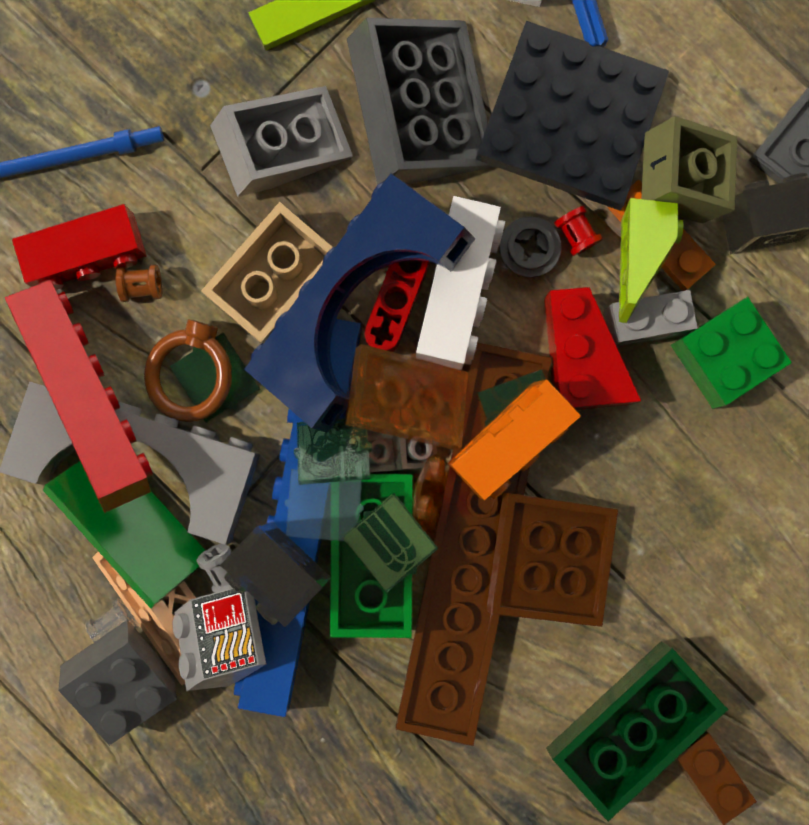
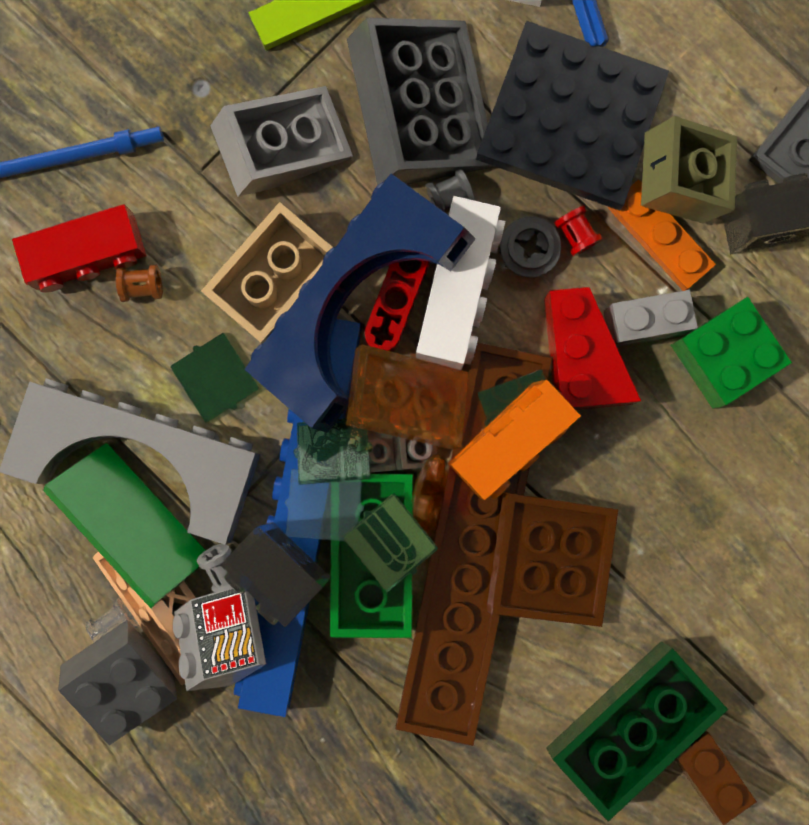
brick [4,280,153,513] -> none
dark orange piece [144,319,232,422] -> none
lime slope [619,198,684,323] -> none
none -> dark grey bush [425,169,474,212]

